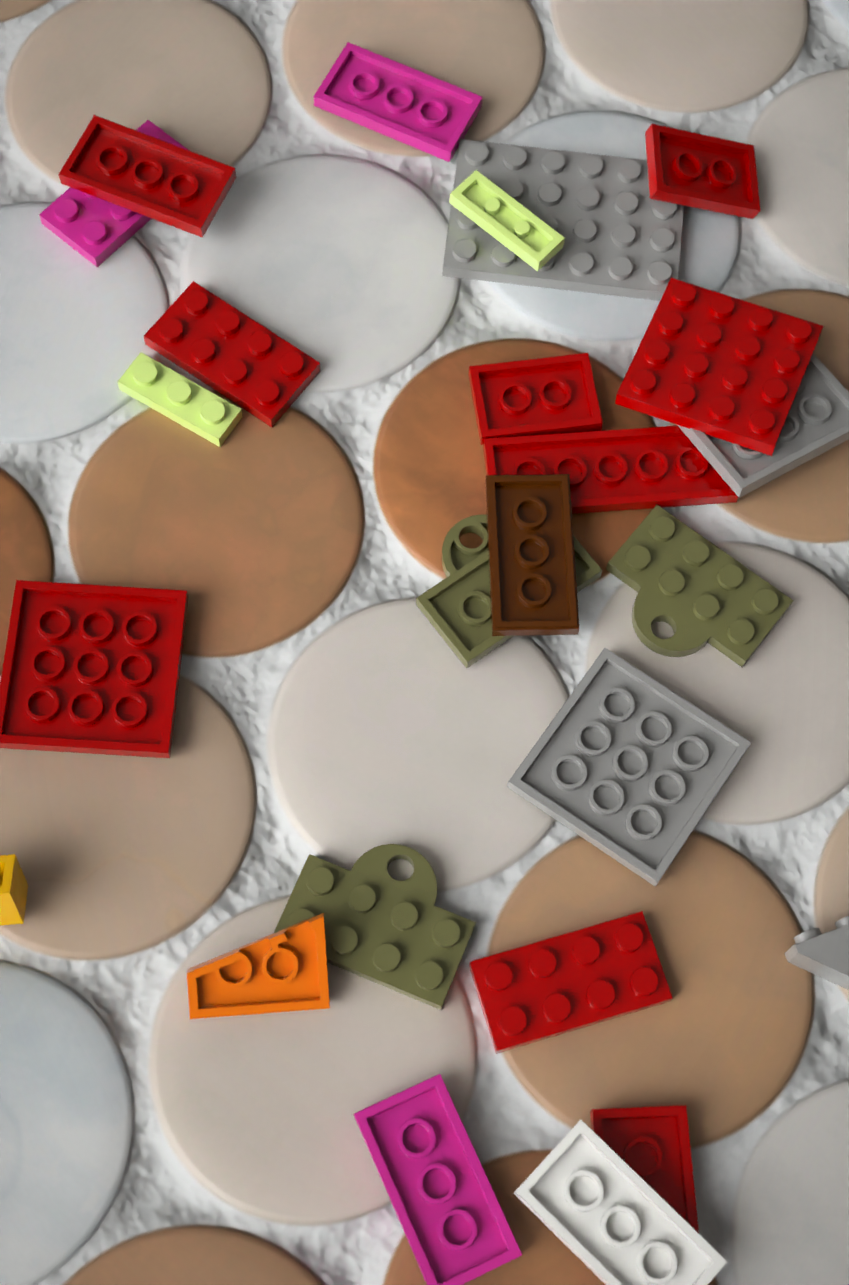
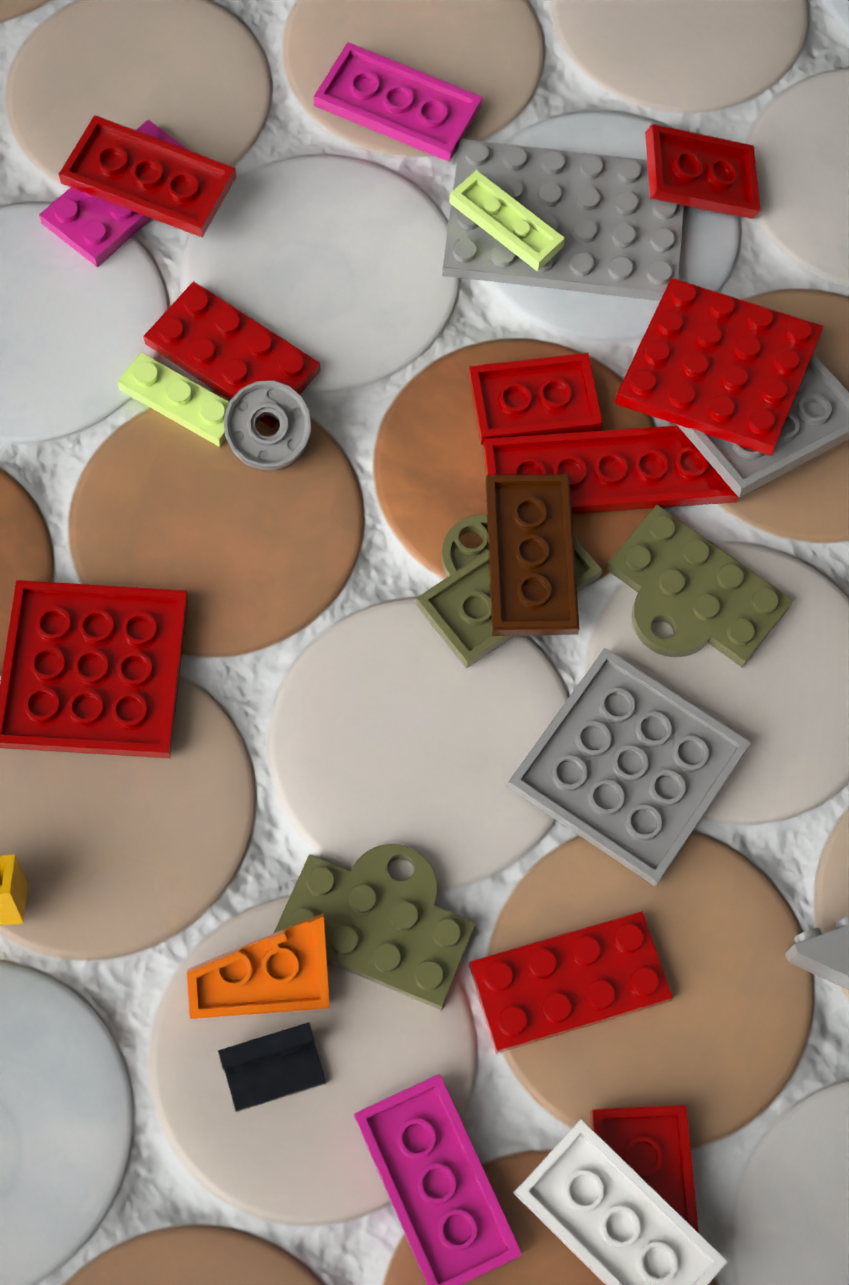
none -> black panel [218,1022,326,1112]
none -> light grey wheel [224,381,311,471]

